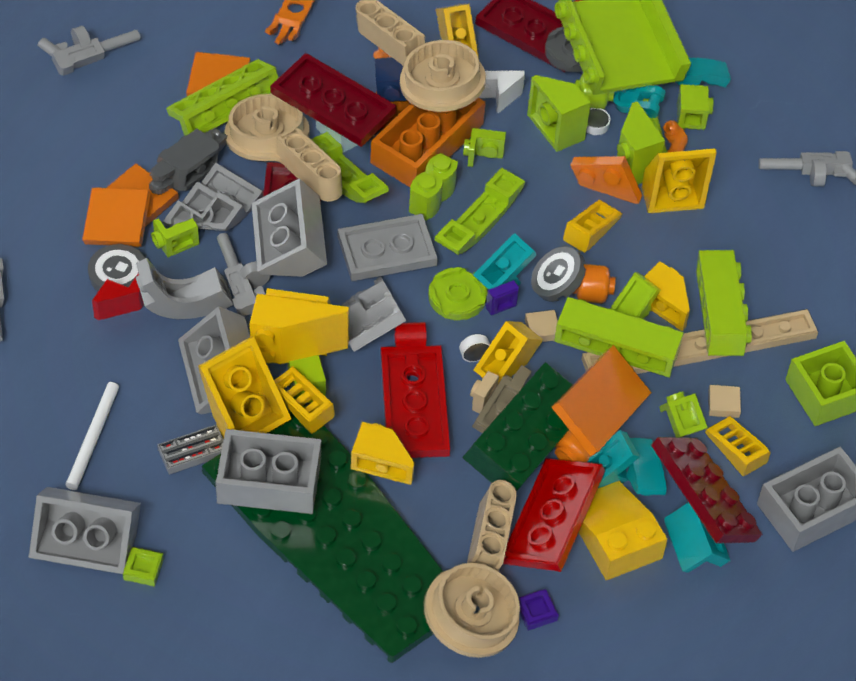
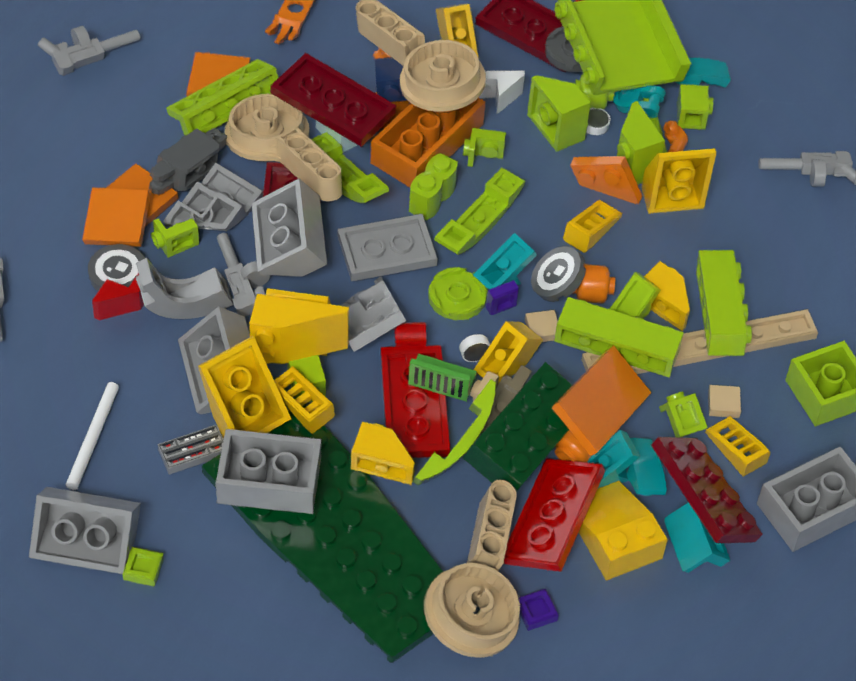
none -> bright green panel [408,354,477,402]
none -> lime slope [413,379,496,486]

